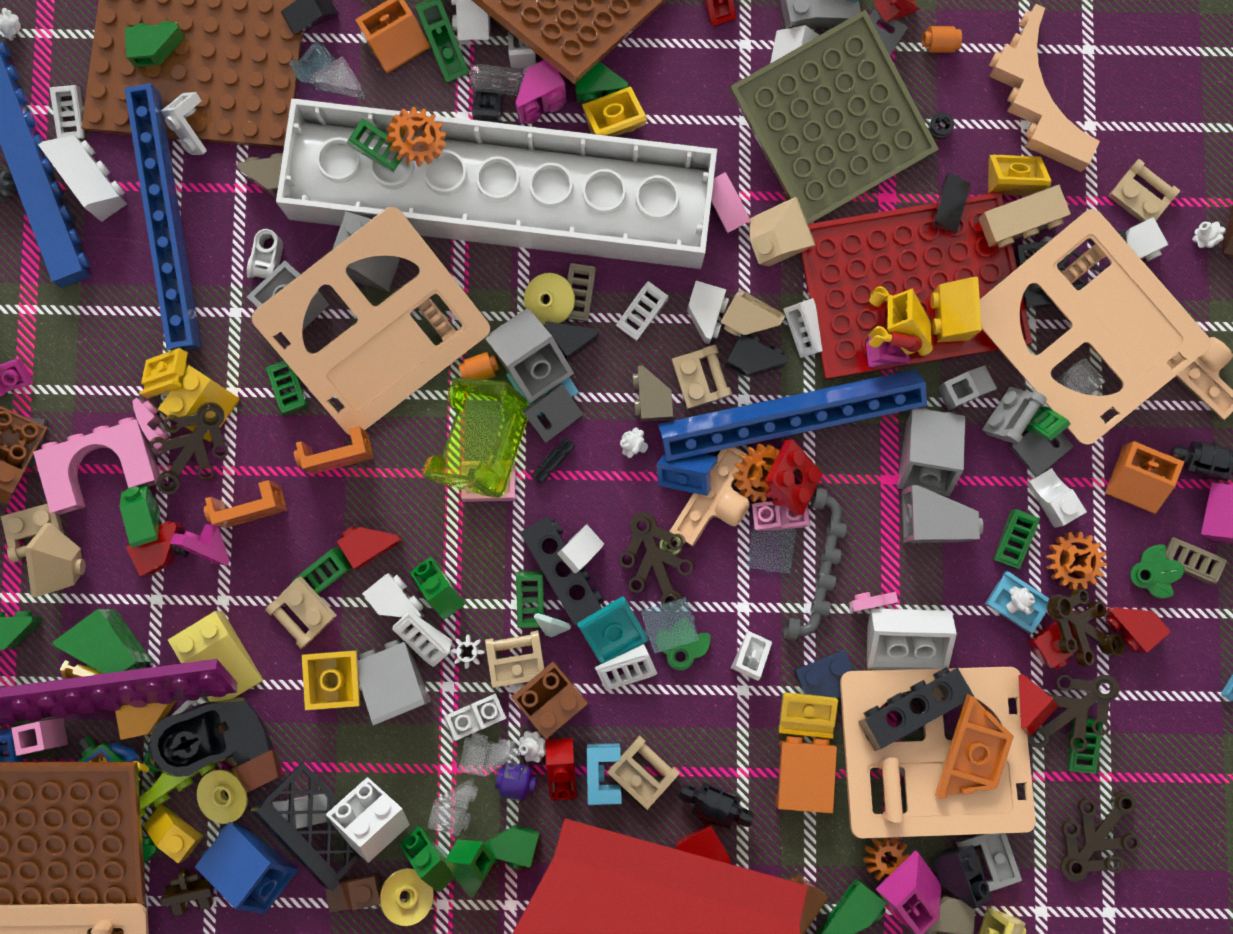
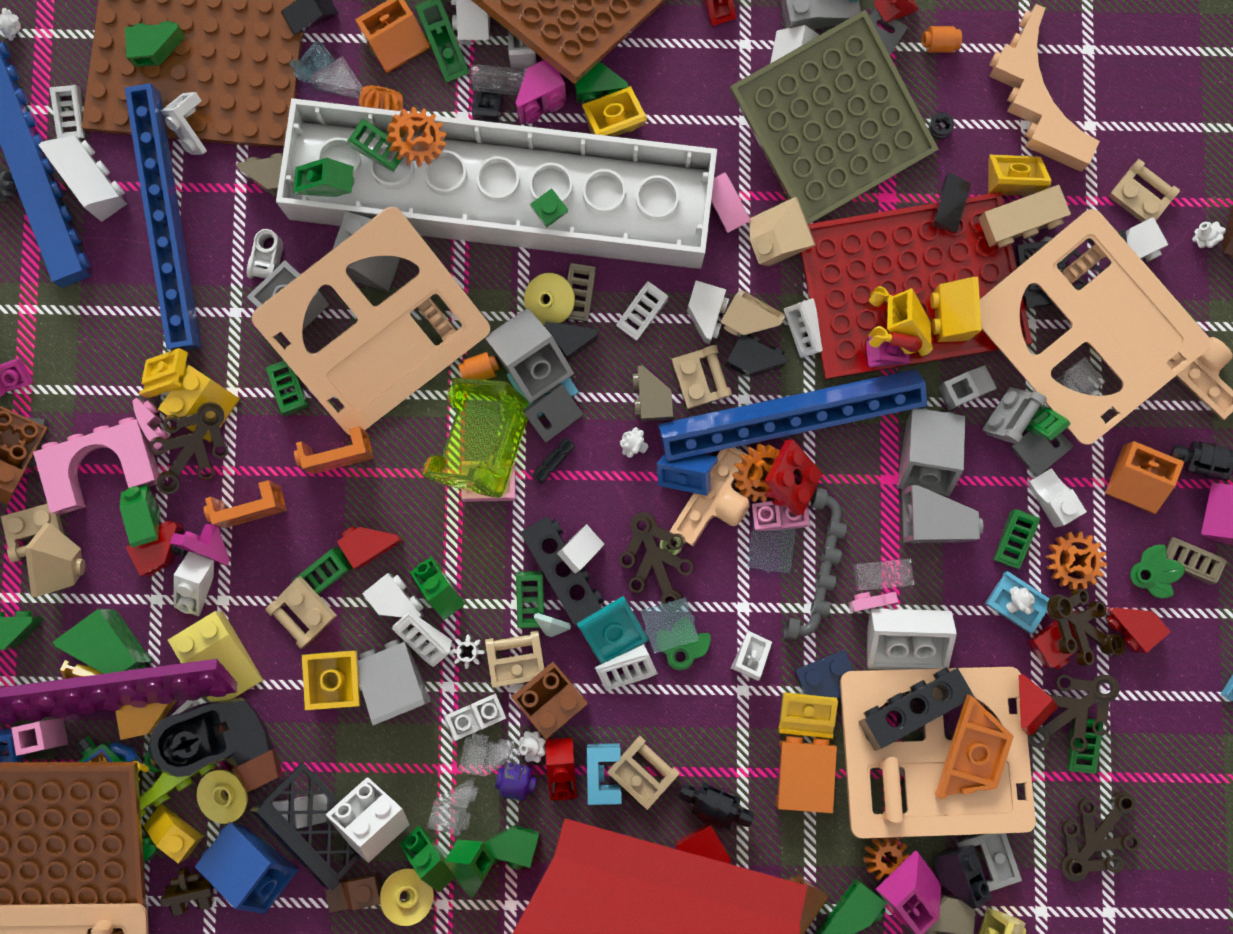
none -> white slope [174,552,214,616]
none -> green slope [293,157,354,197]
none -> orange gear [359,85,403,111]
none -> green plate [530,188,568,228]
none -> clear slope [853,559,914,591]

